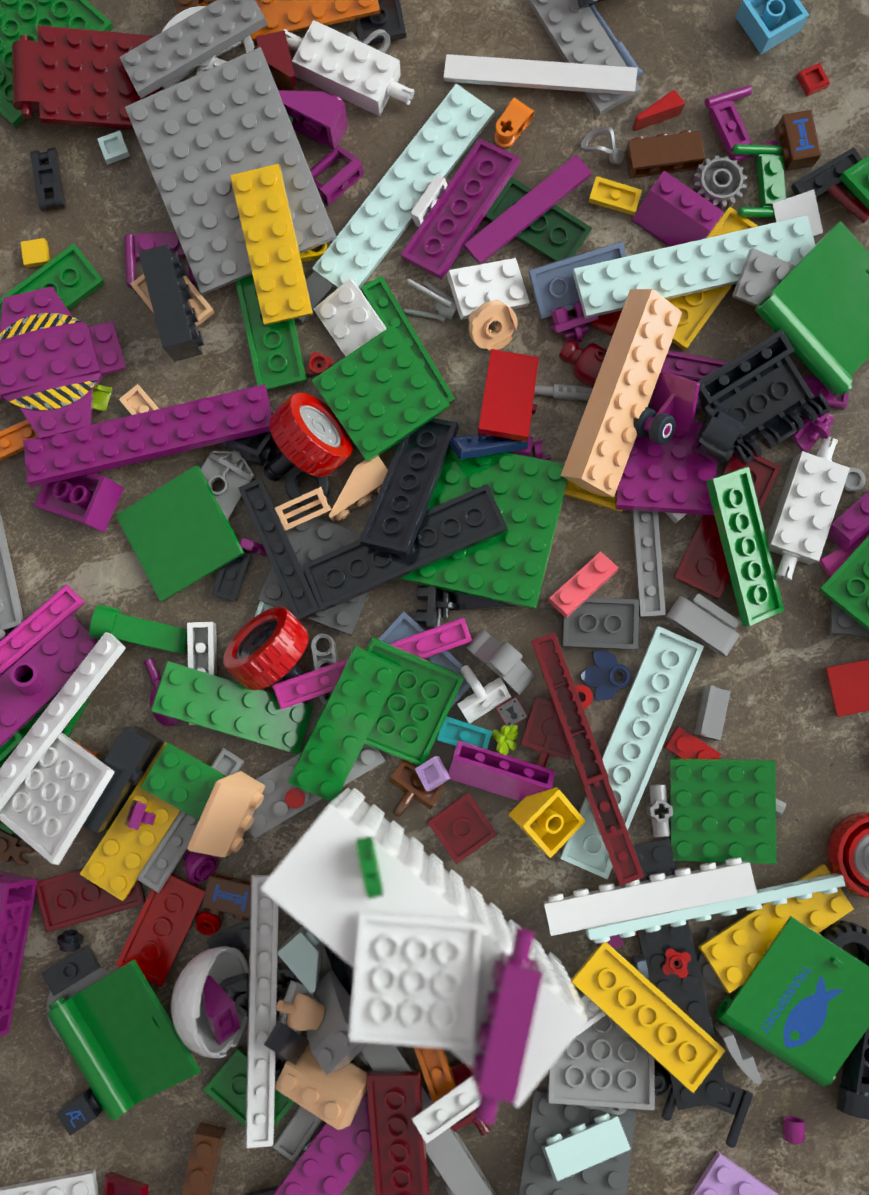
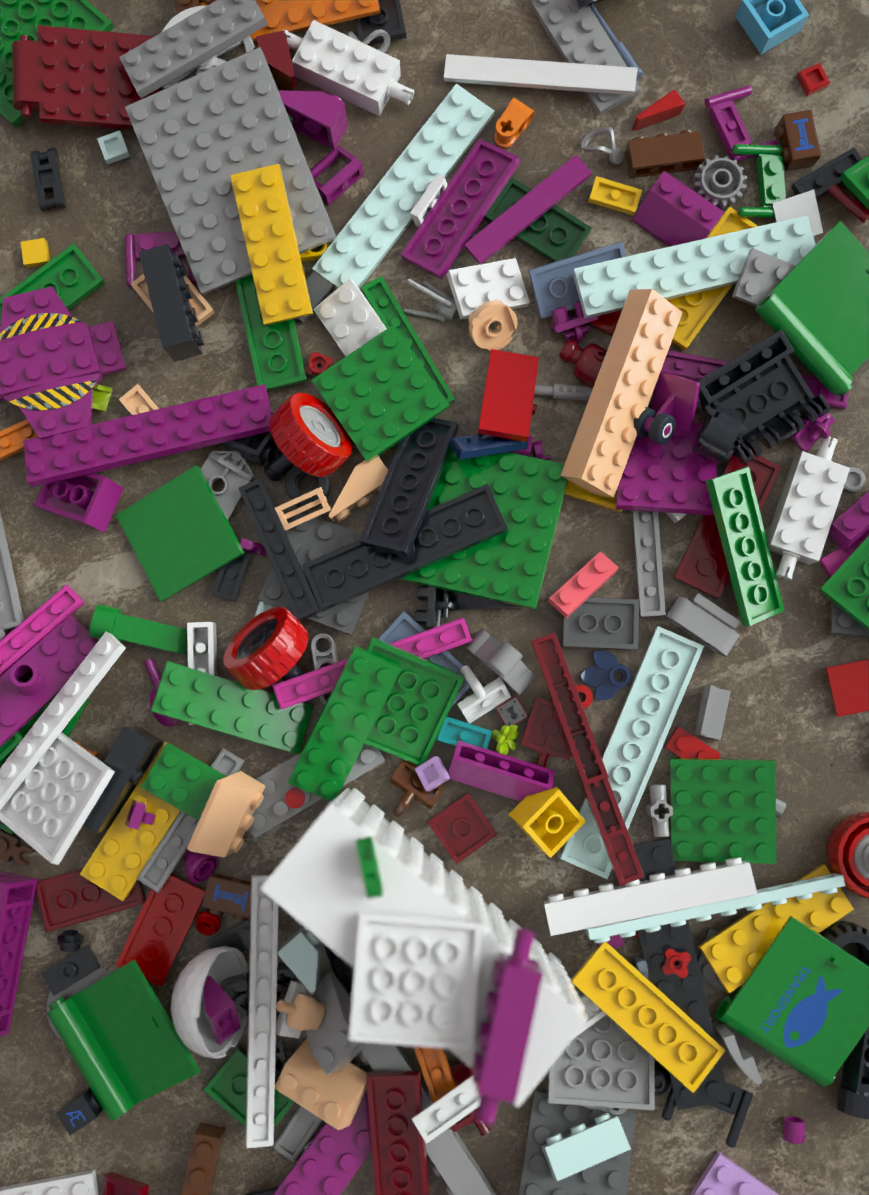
black slope [264,1020,309,1065] -> none

